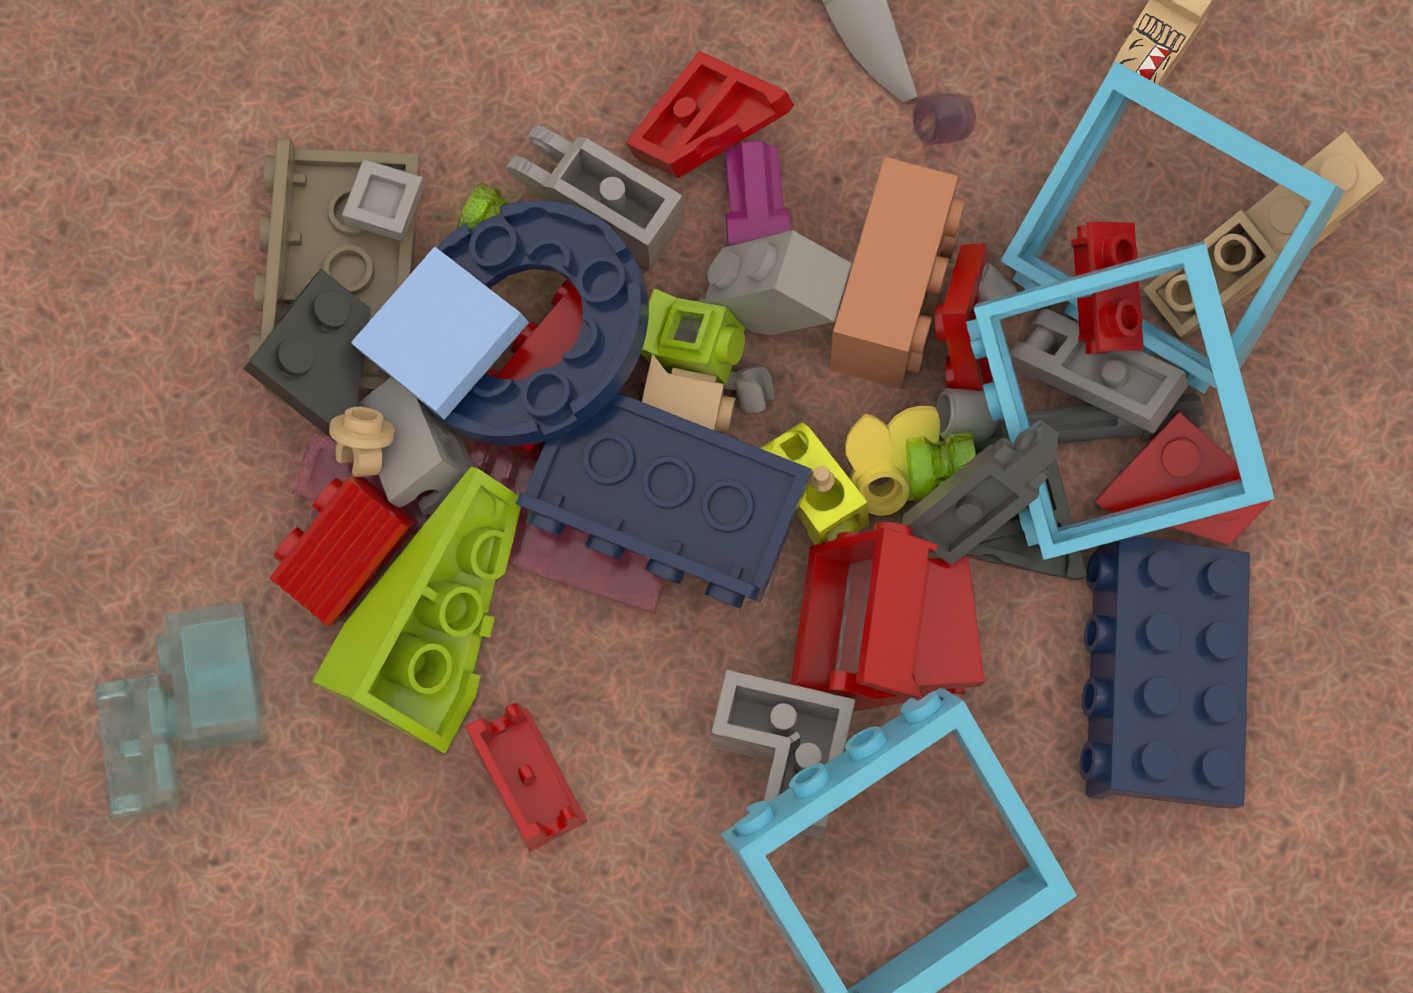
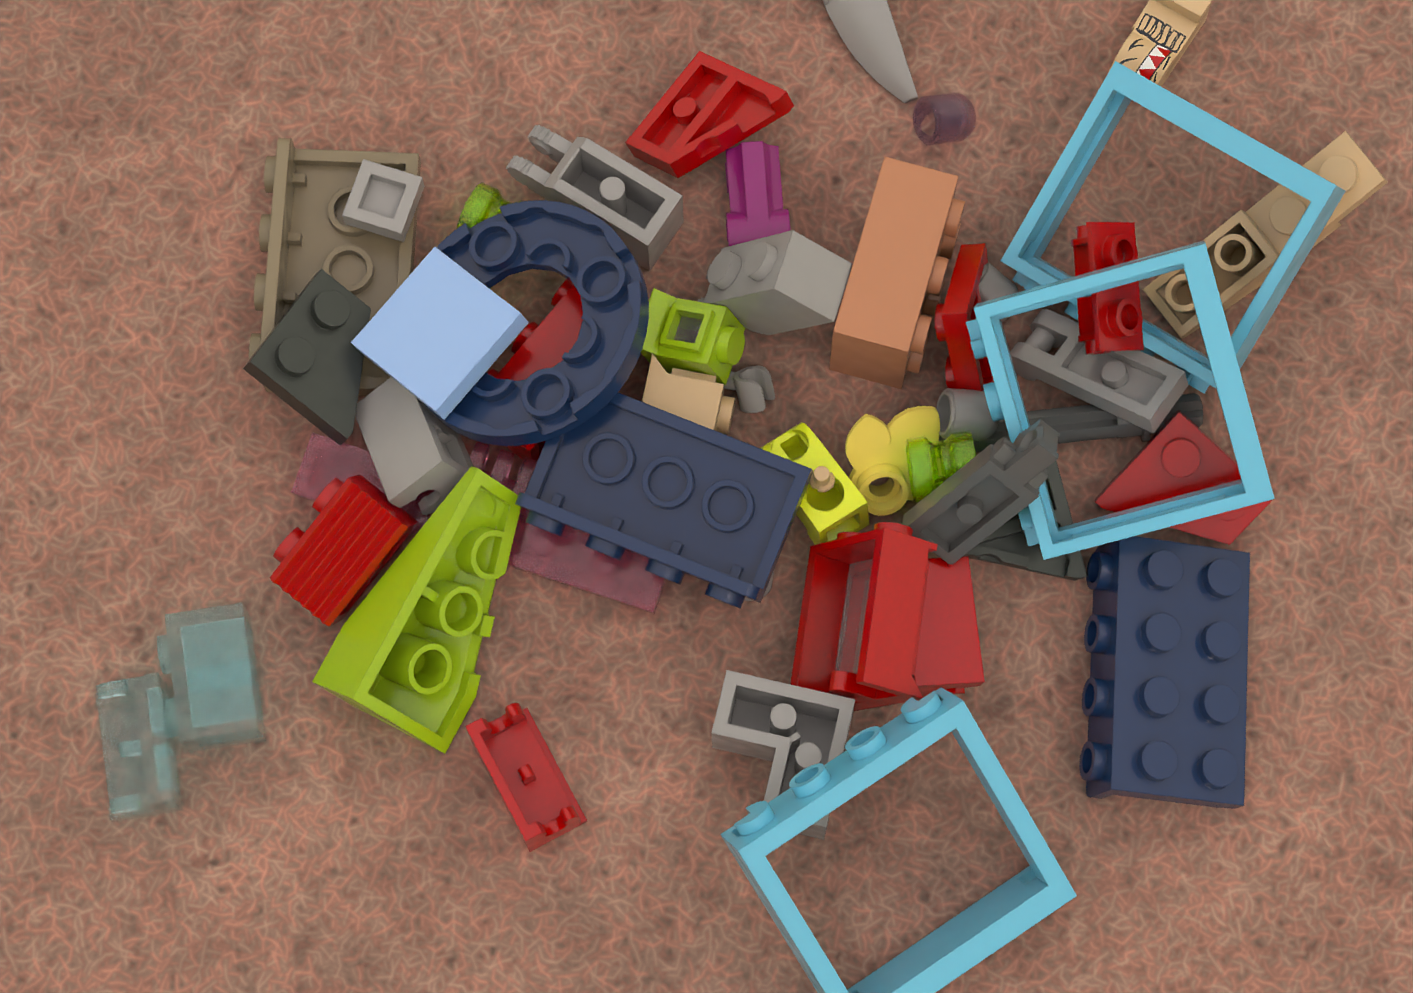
tan plate [329,407,395,477] -> none

